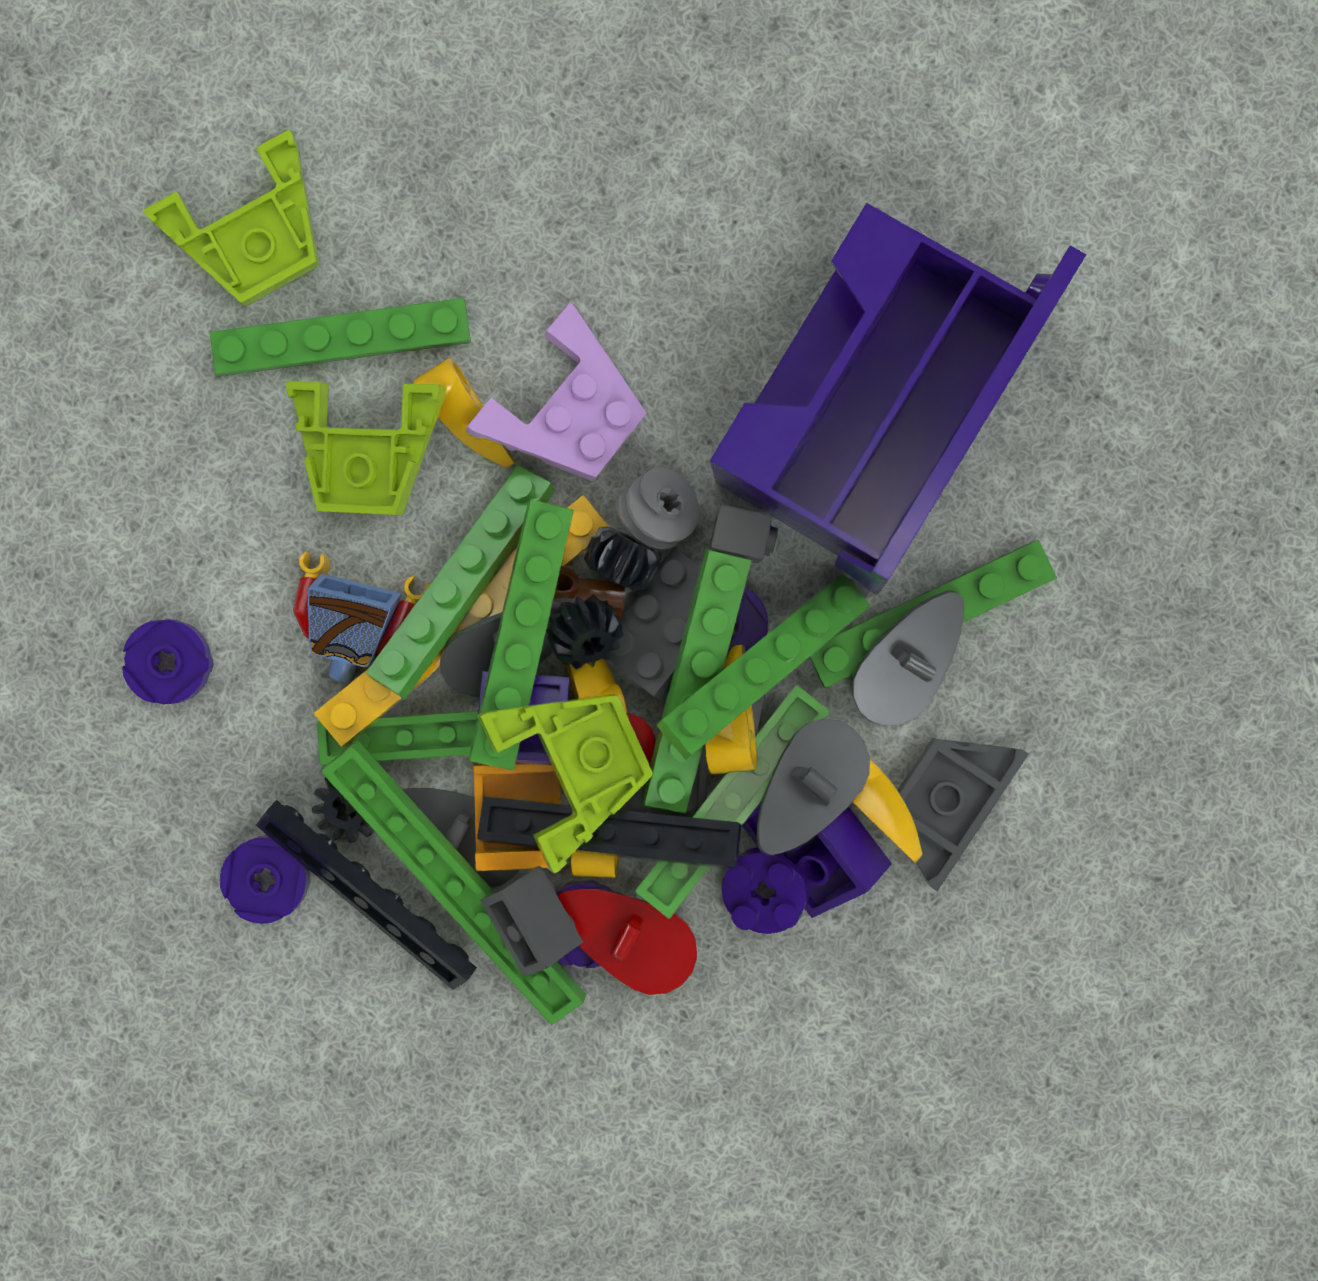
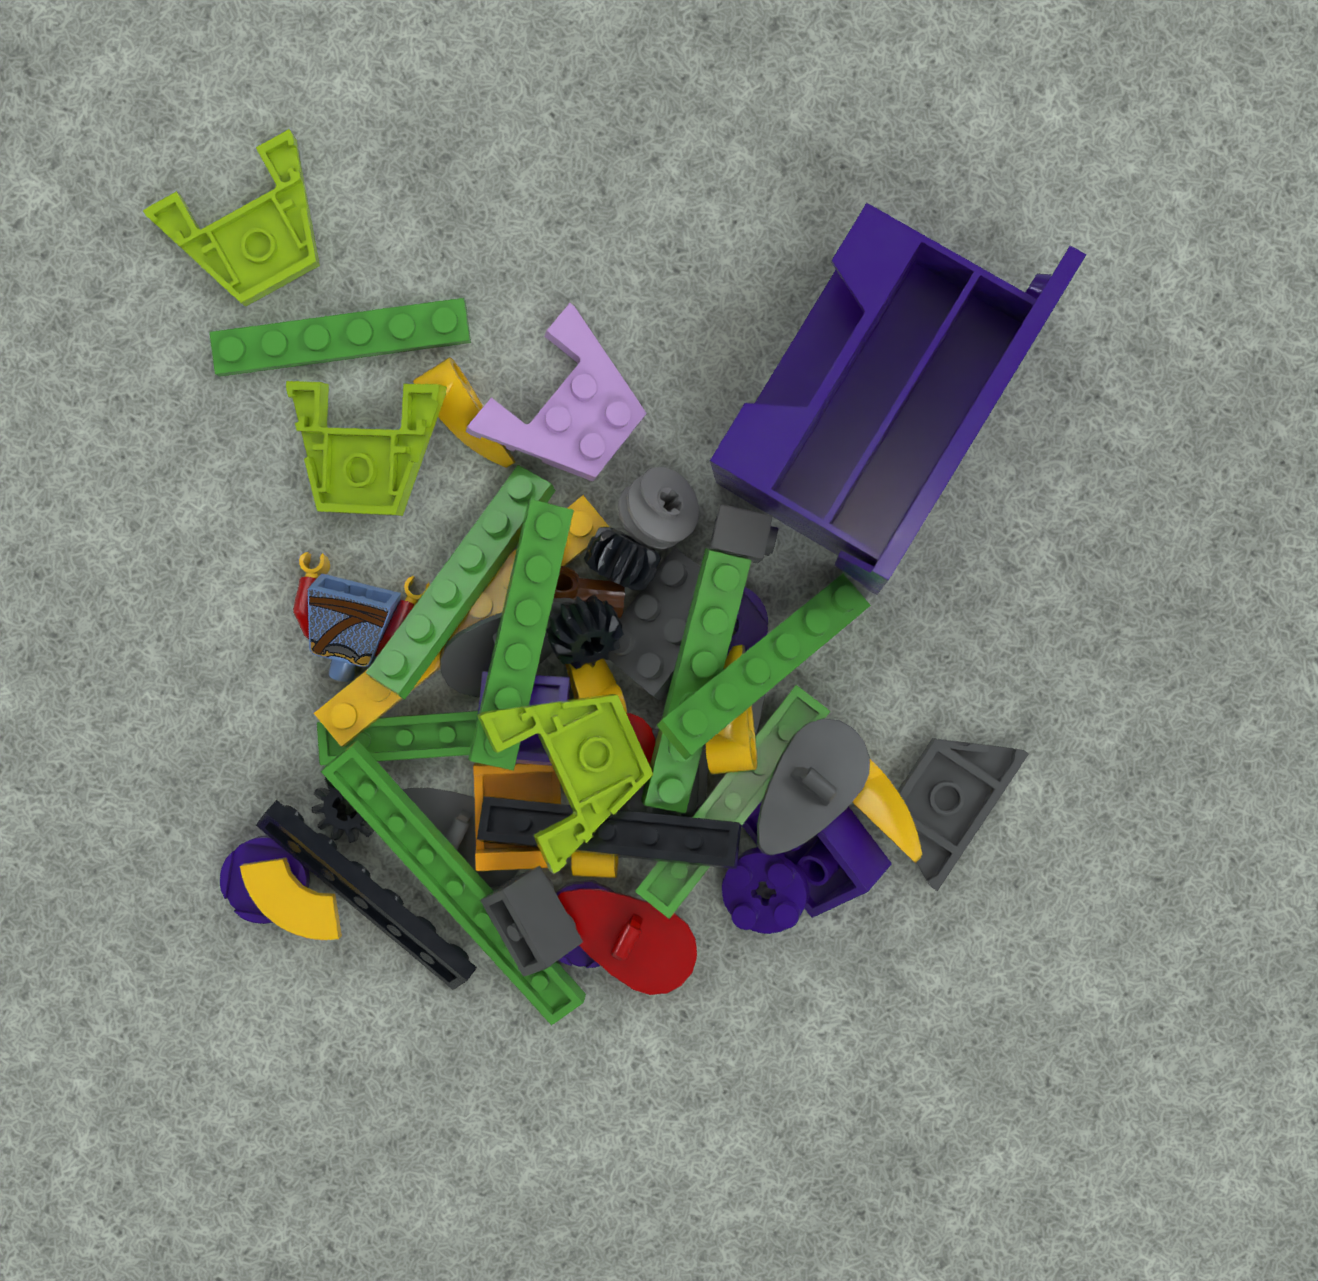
dark purple plate [122,619,214,705] -> none
bright green plate [810,540,1057,688] -> none
dark grey shield [852,590,964,726] -> none
none -> yellow tile [240,858,342,940]

